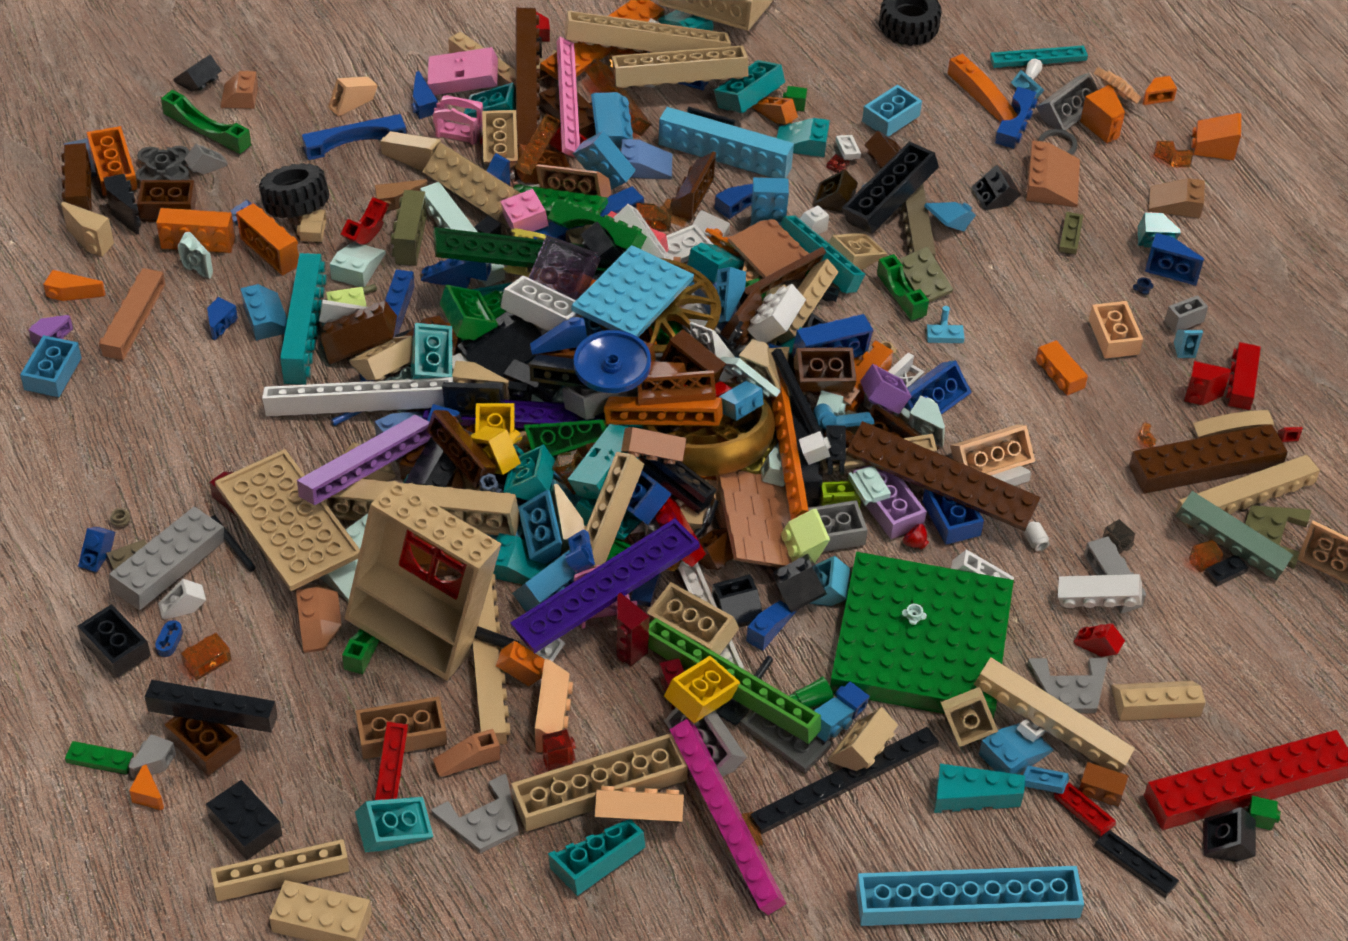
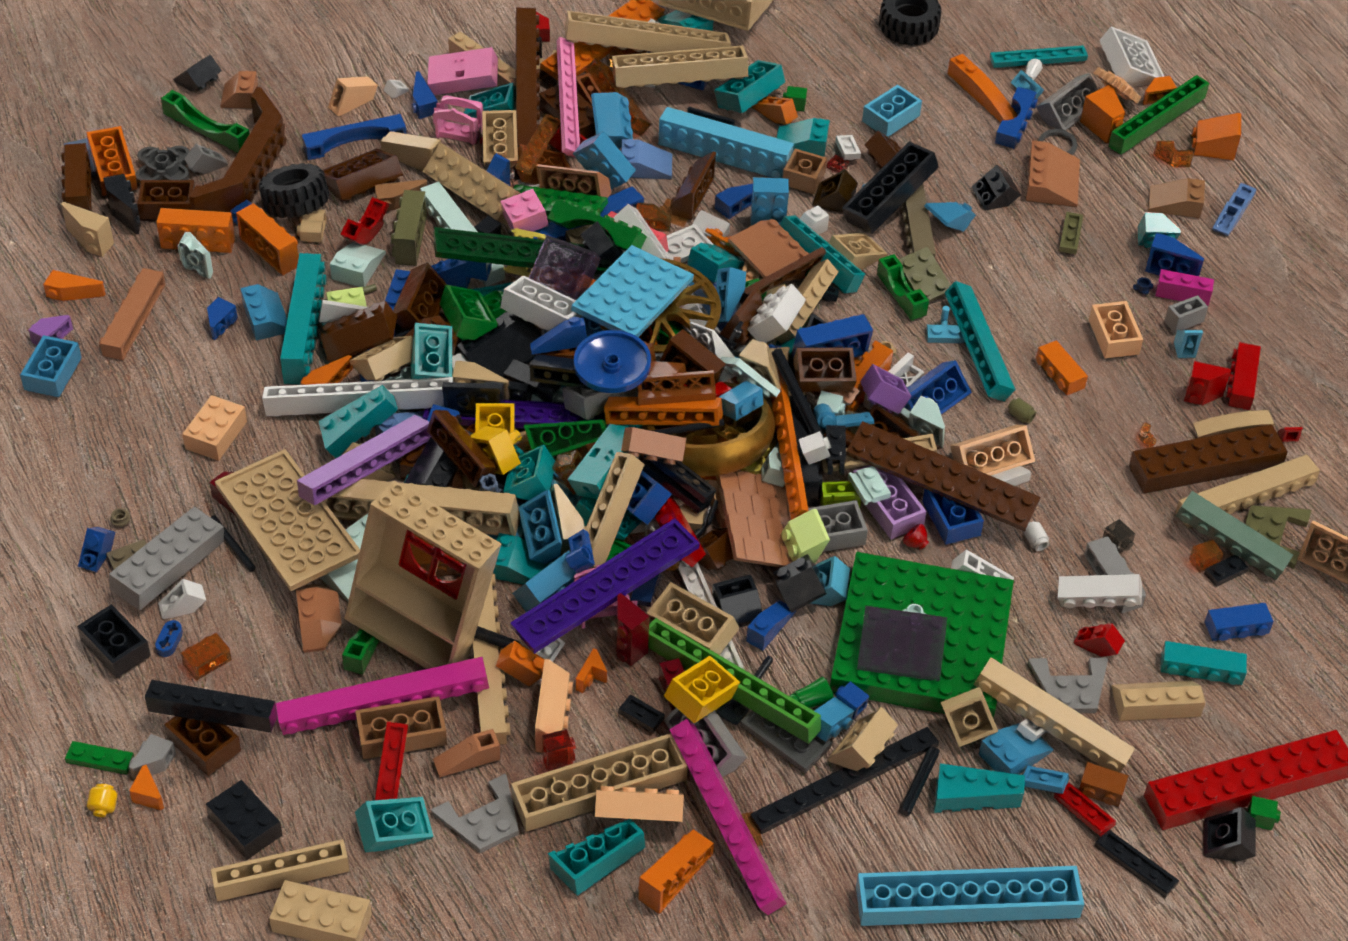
none -> yellow head [87,784,117,817]
none -> light nougat brick [182,395,247,461]
none -> reddish brown slope [189,86,287,212]
none -> dark pink brick [276,656,489,735]
none -> orange slope [300,355,353,385]
none -> teal wedge [318,385,398,458]
none -> reddish brown slope [323,148,403,201]
none -> white slope [384,80,409,98]
none -> reddish brown brick [393,262,447,331]
none -> dark orange slope [576,73,602,106]
none -> orange slope [576,648,607,693]
none -> black plate [618,694,665,733]
none -> orange wedge [638,829,714,914]
none -> black bar [651,418,724,435]
none -> medium nougat brick [783,149,827,194]
none -> clear purple slope [857,606,947,681]
none -> black axle [899,746,940,816]
none -> teal brick [945,281,1016,401]
none -> olive brick [1008,398,1037,424]
none -> white slope [1099,26,1164,87]
none -> green brick [1108,75,1209,155]
none -> dark pink brick [1155,269,1214,306]
none -> teal brick [1160,641,1247,685]
none -> blue brick [1204,603,1274,641]
none -> medium blue slope [1212,183,1257,236]

